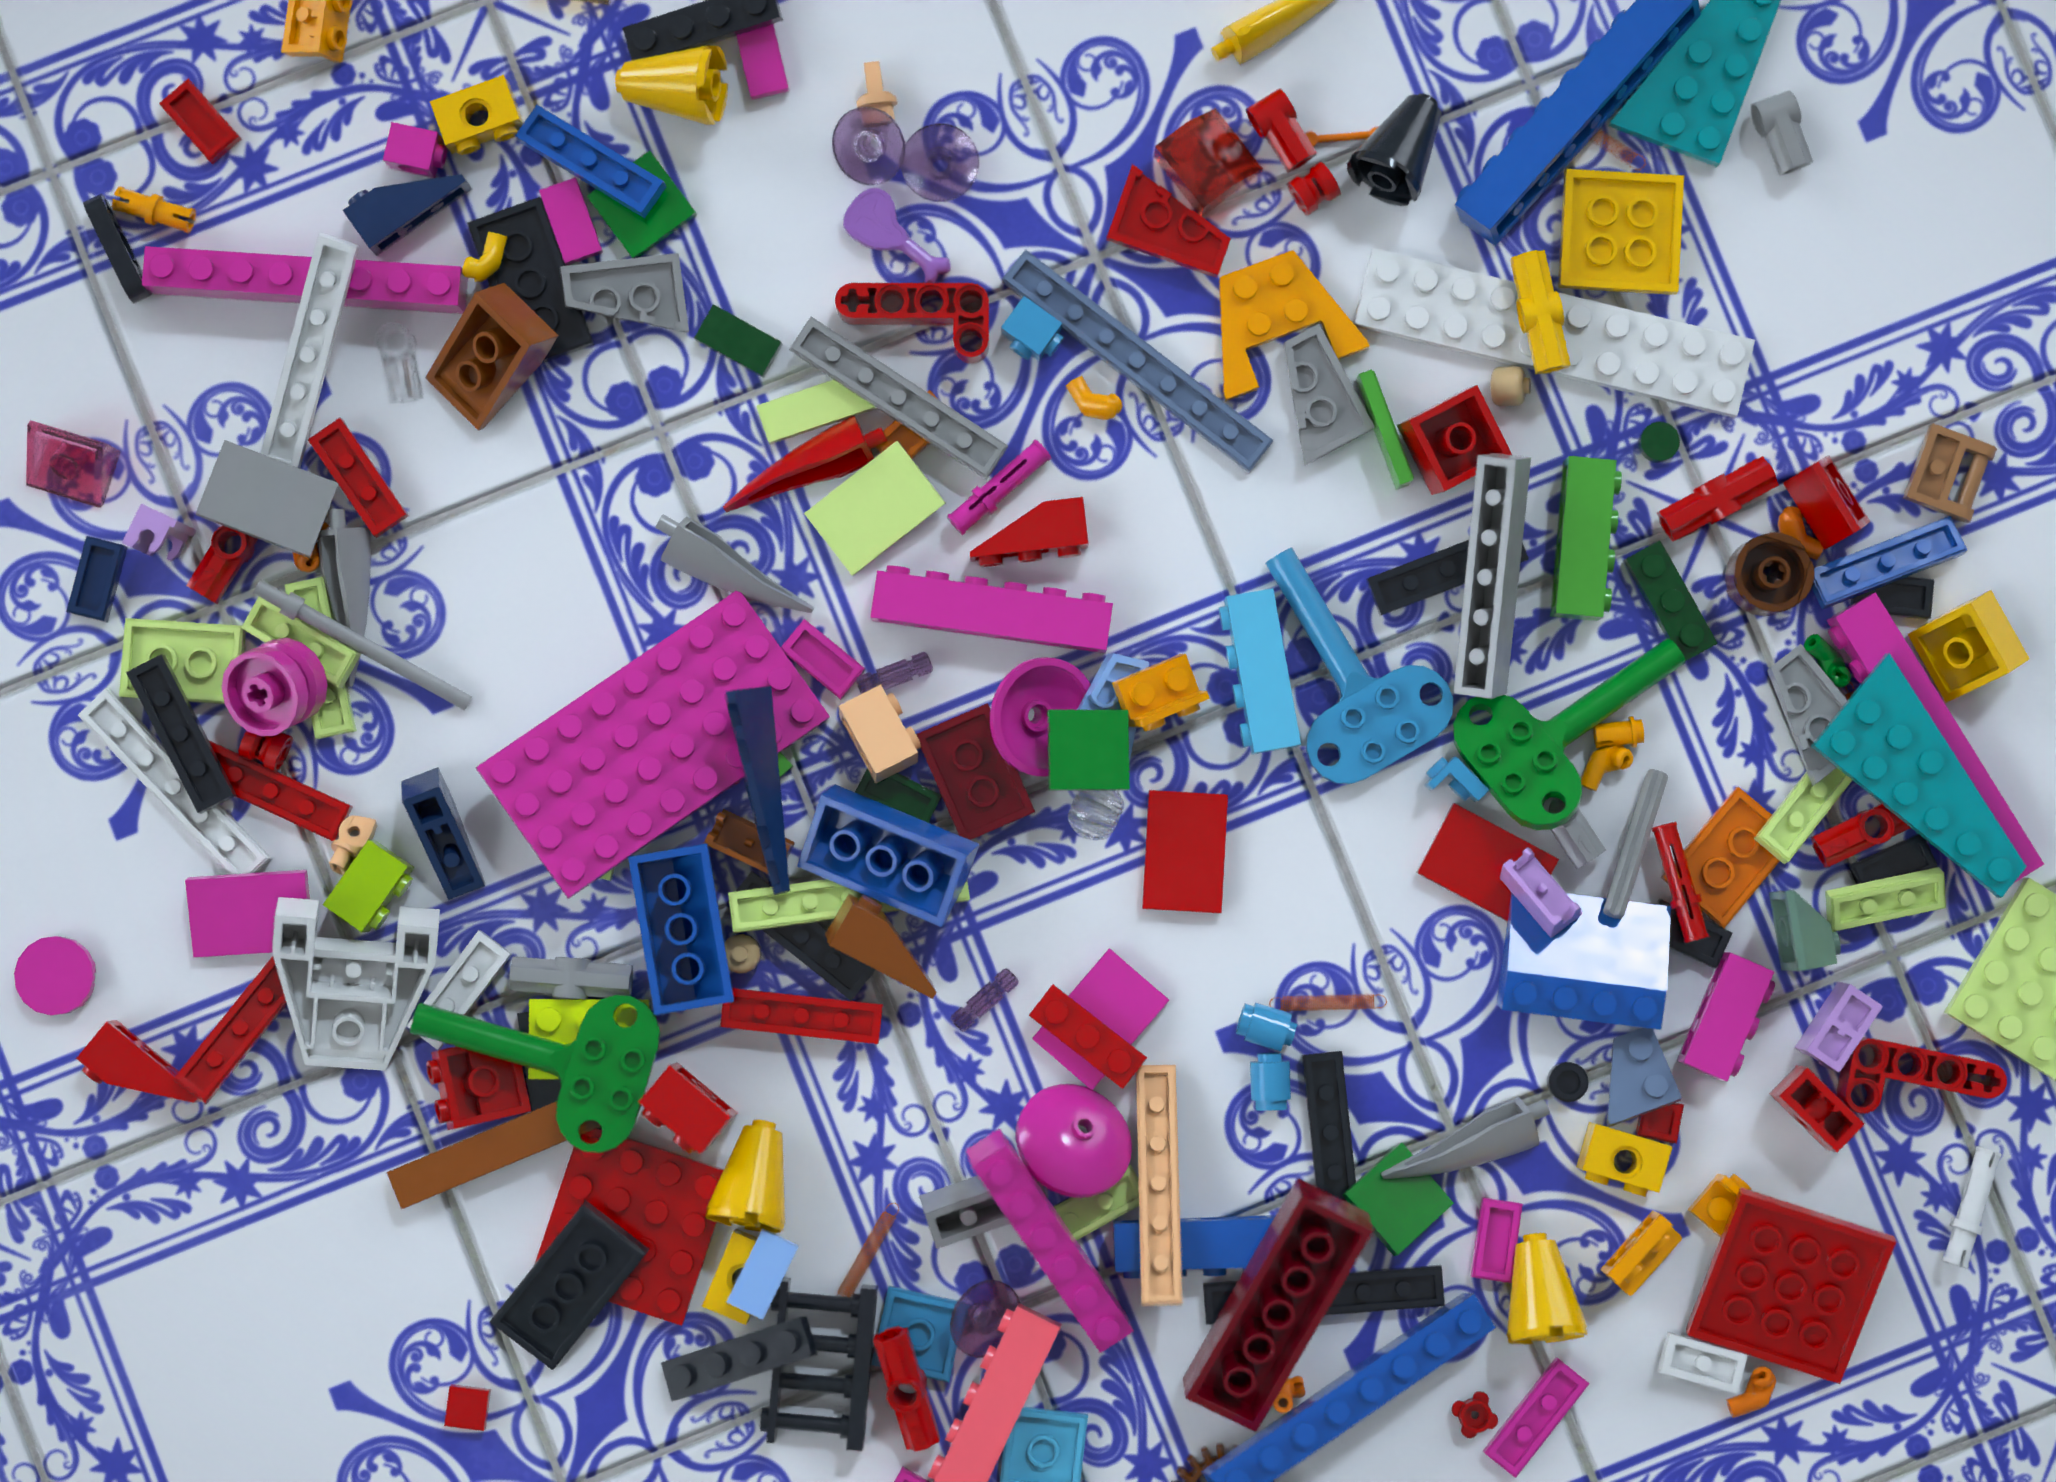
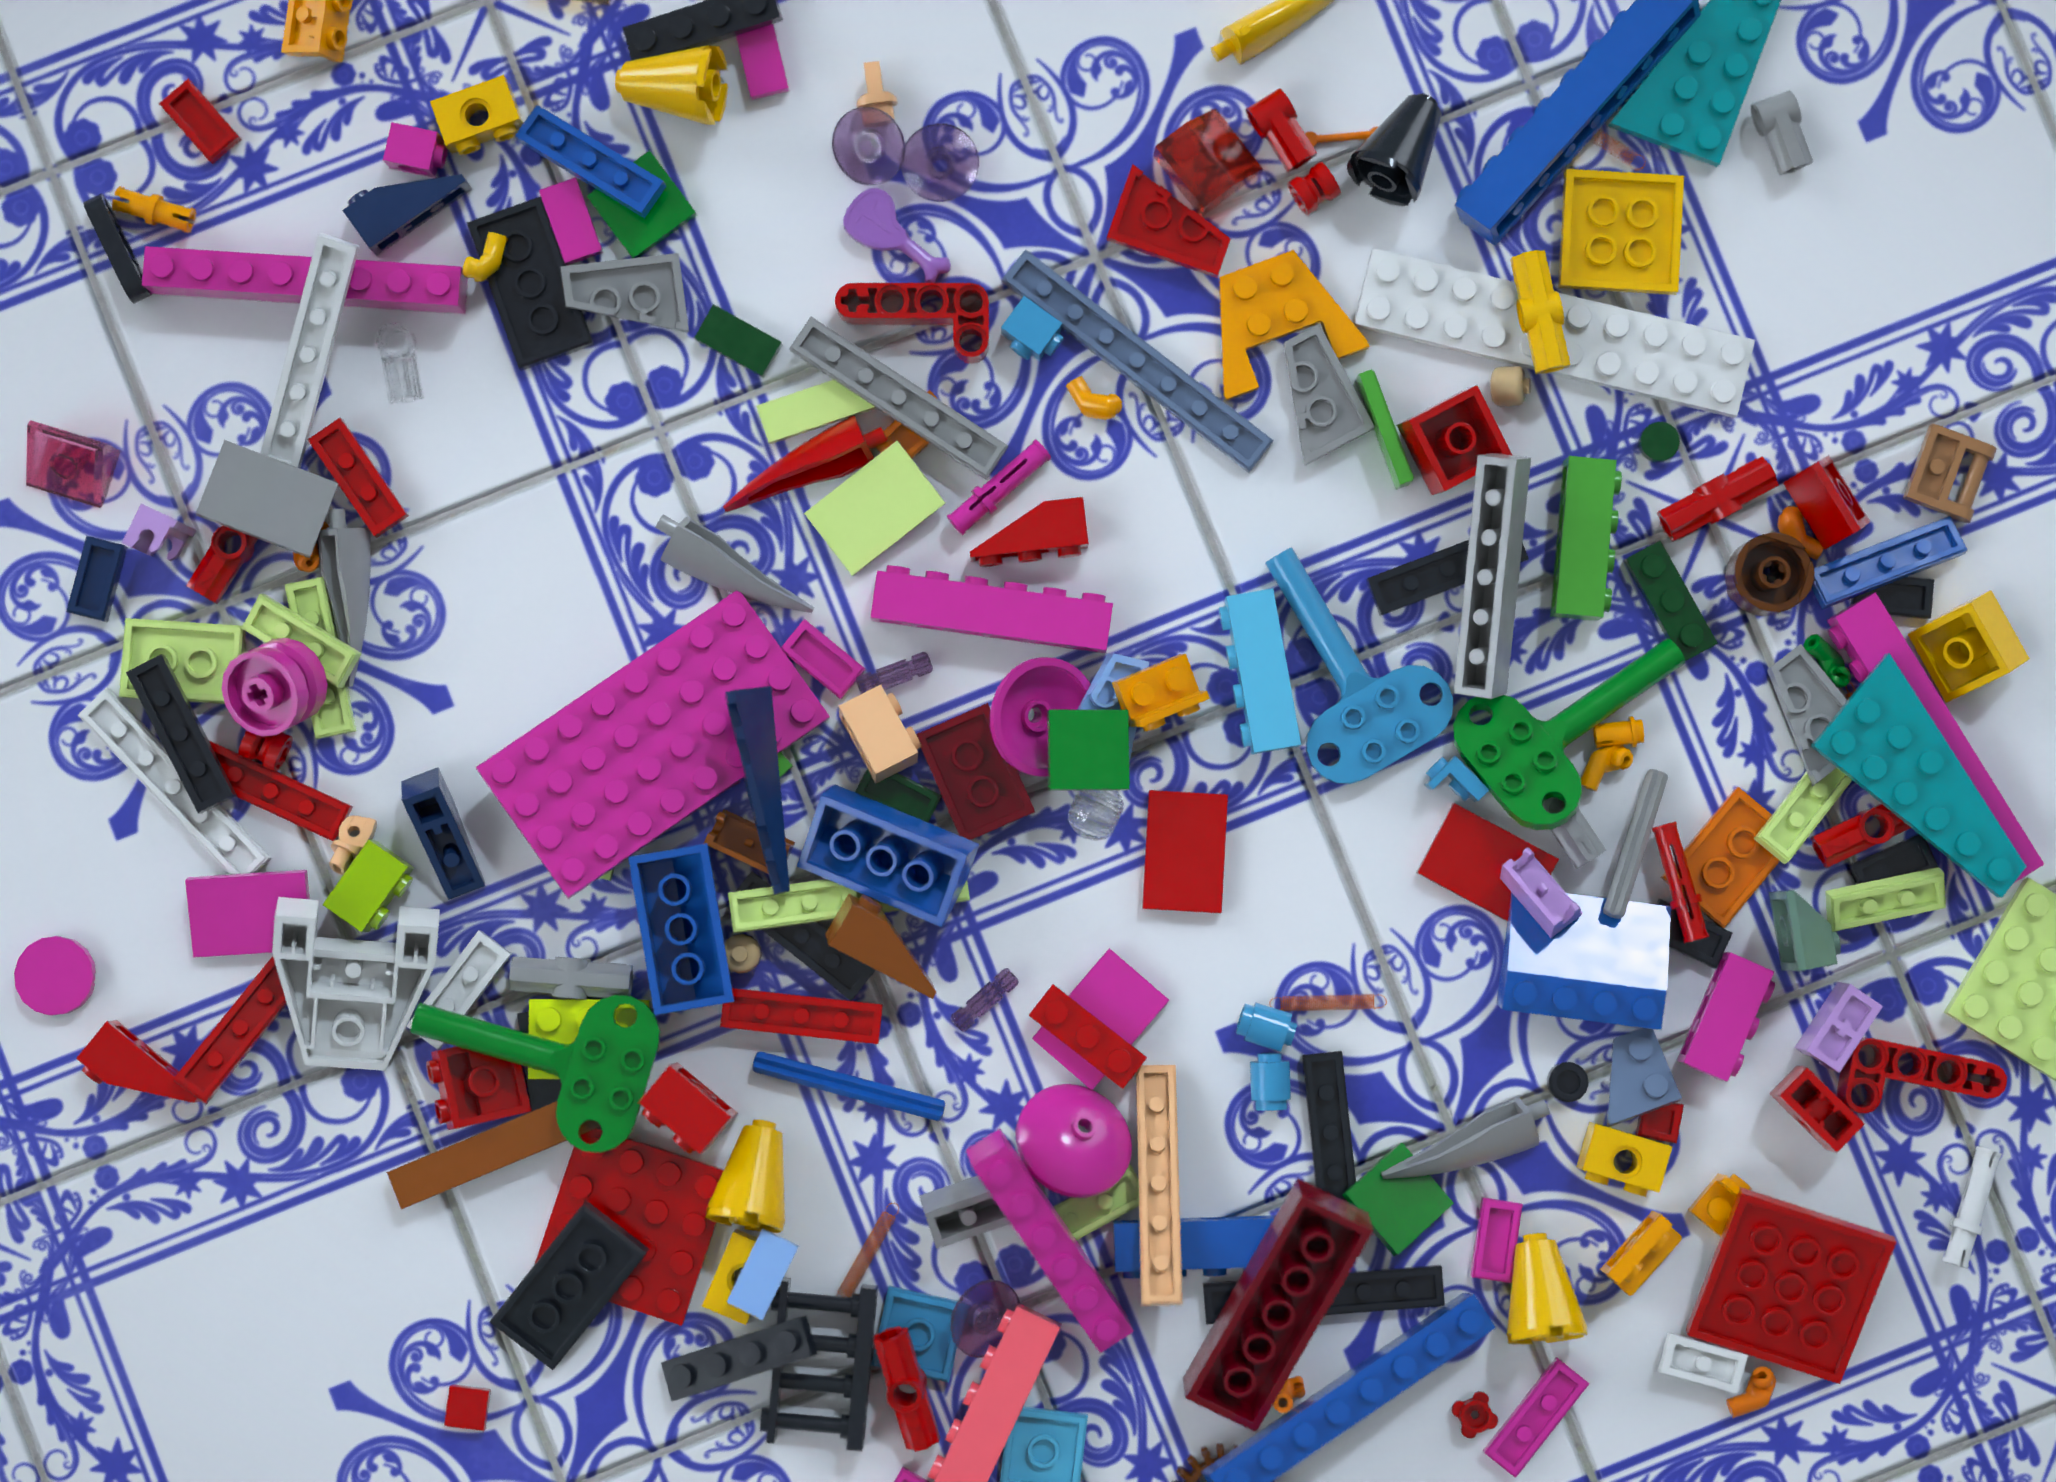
light grey bar [253,580,472,710] -> none
dark orange slope [425,283,559,431] -> none
none -> blue axle [752,1051,945,1121]

